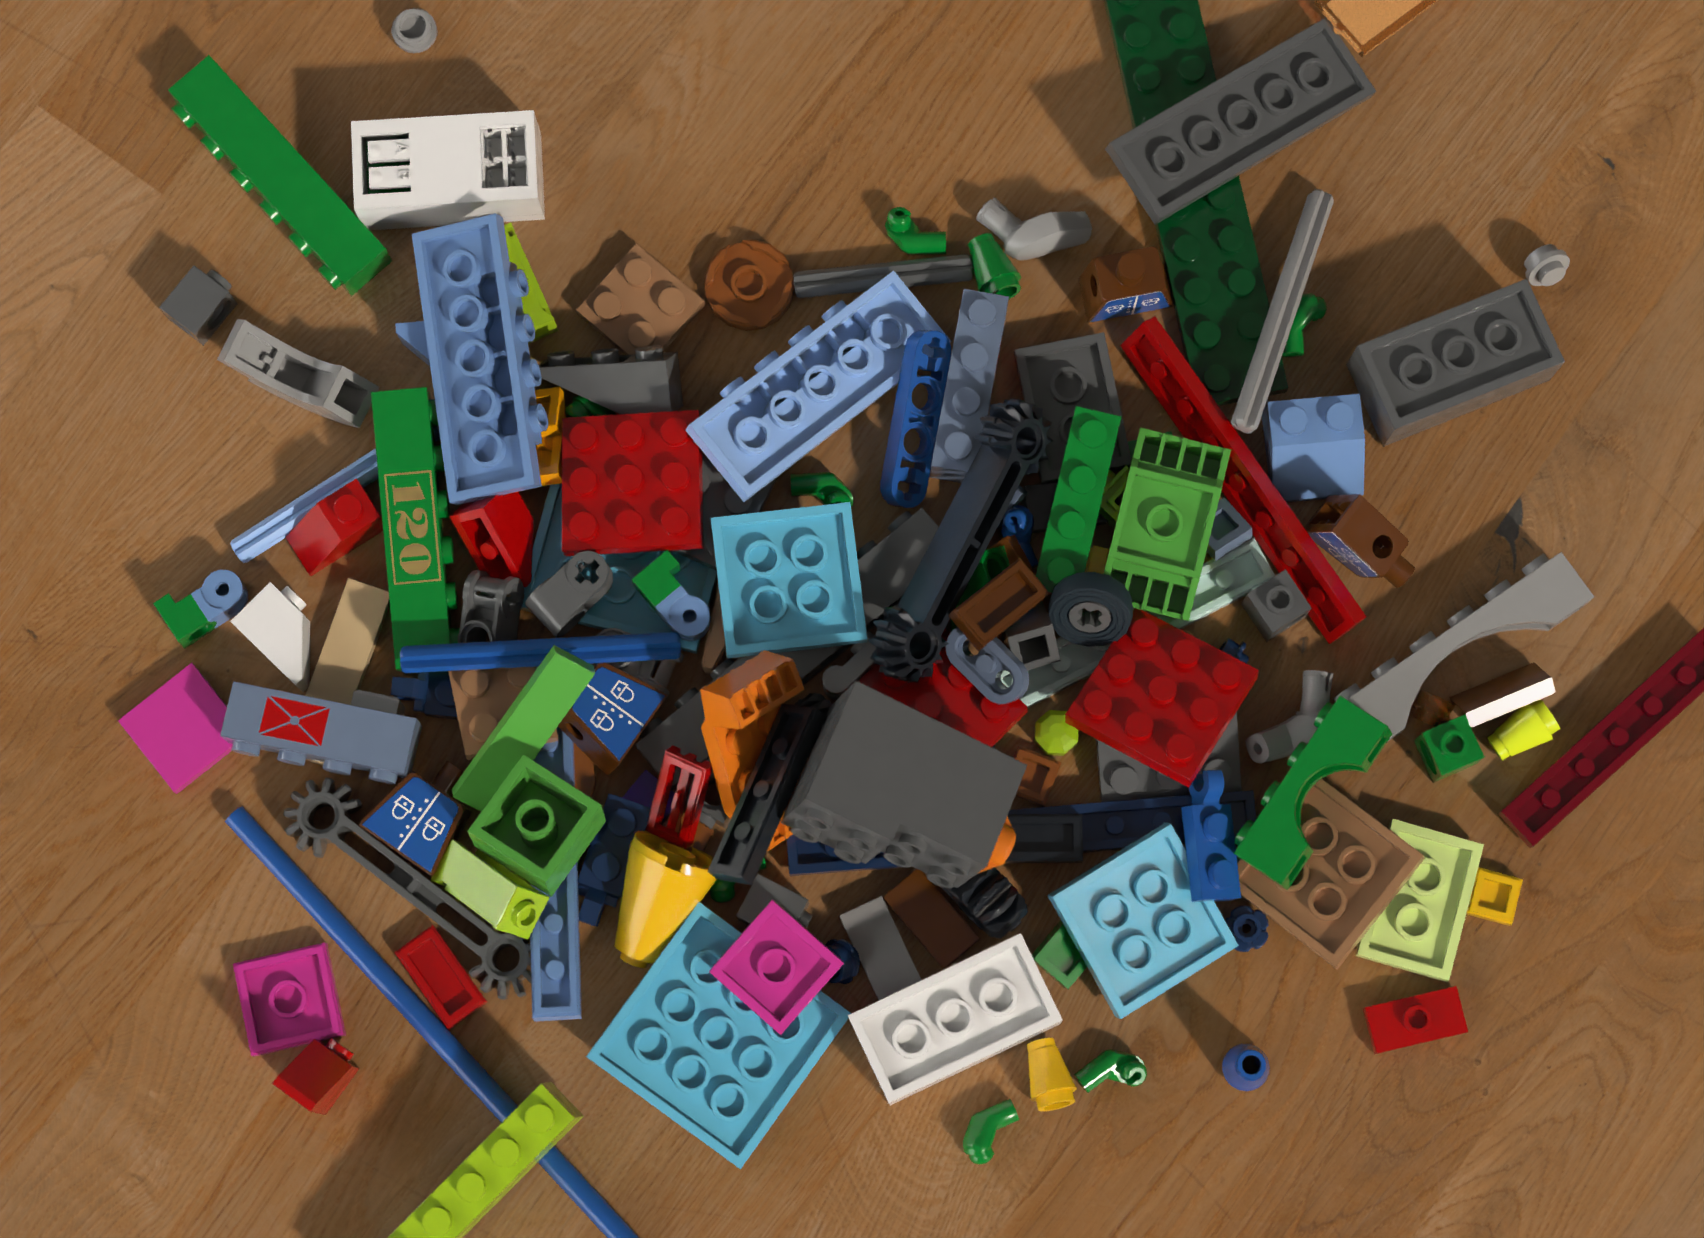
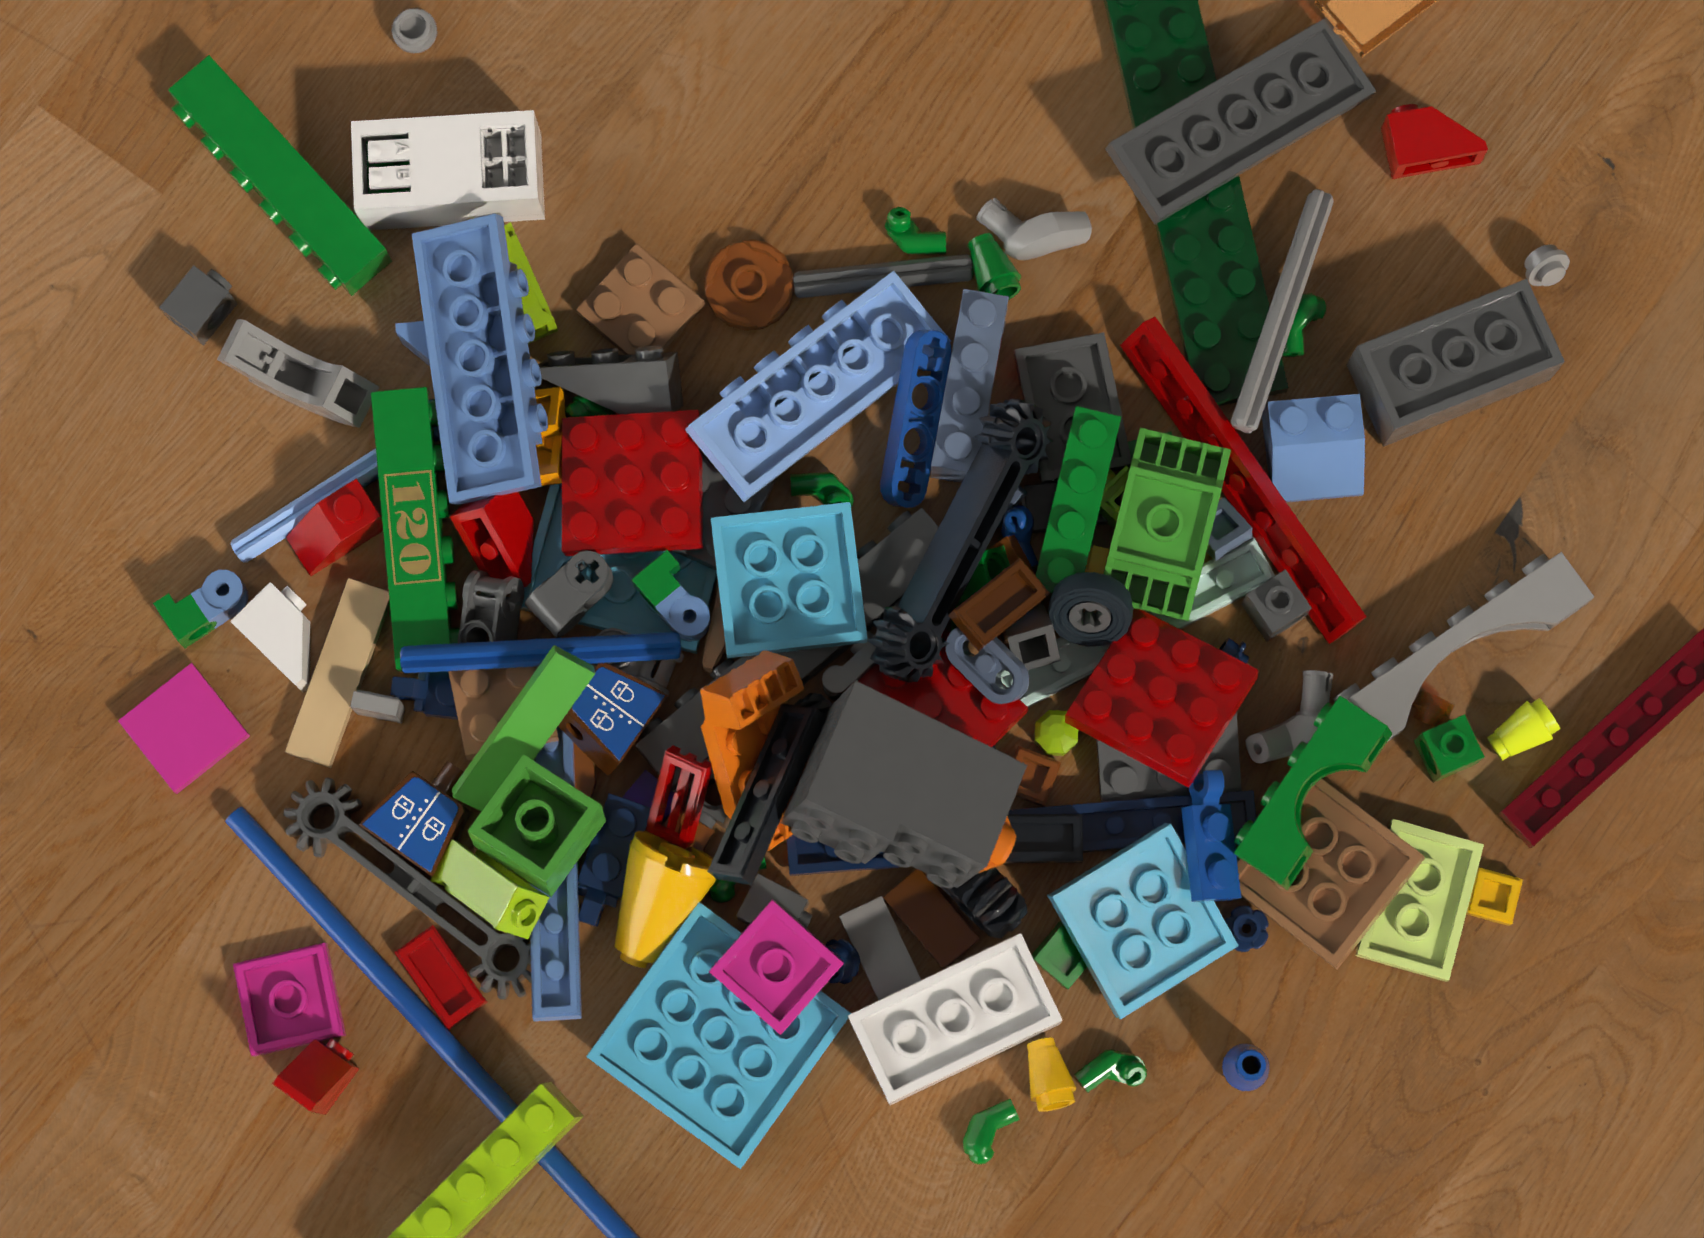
sand blue brick [220,681,422,784] -> none
reddish brown torso [1079,246,1173,323] -> none
reddish brown torso [1304,494,1415,588] -> none
red plate [1363,986,1468,1054] -> none
reddish brown tile [1449,662,1556,727] -> none
none -> red slope [1381,104,1488,179]

